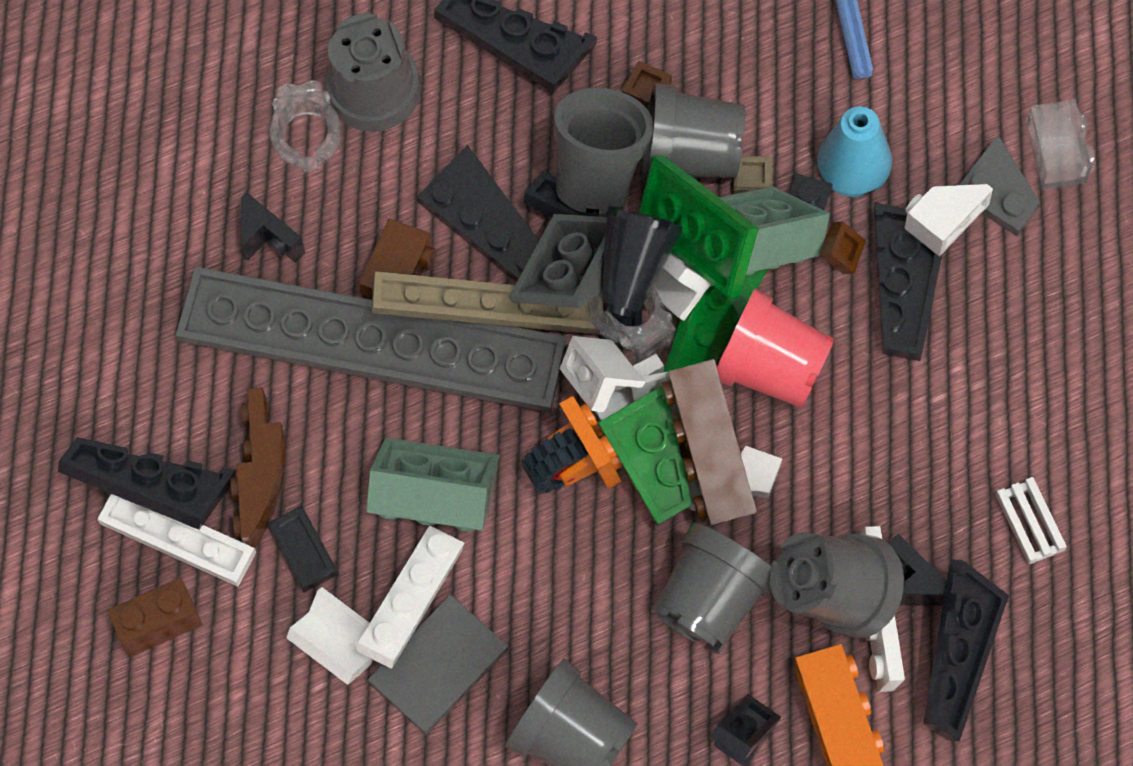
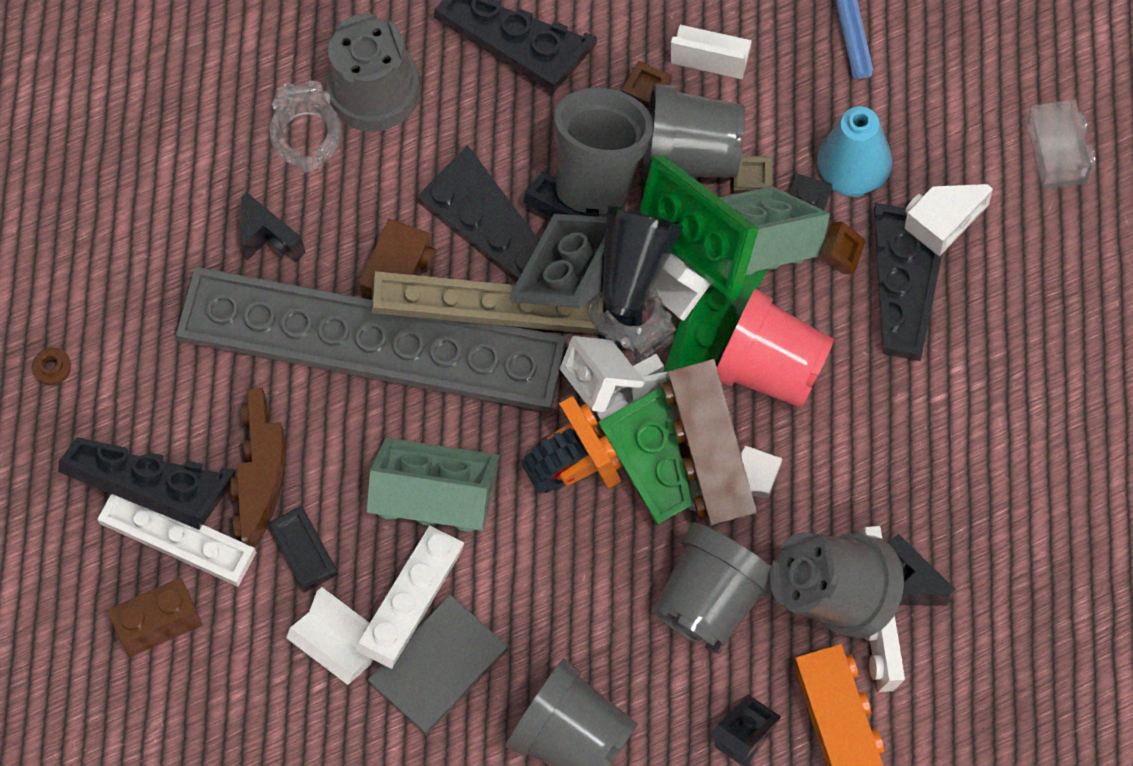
black wing [923,559,1009,742] -> none
dark grey wing [960,137,1040,236] -> none
white tile [996,477,1067,564] -> none
none -> reddish brown plate [32,347,71,385]
none -> white panel [671,25,752,79]

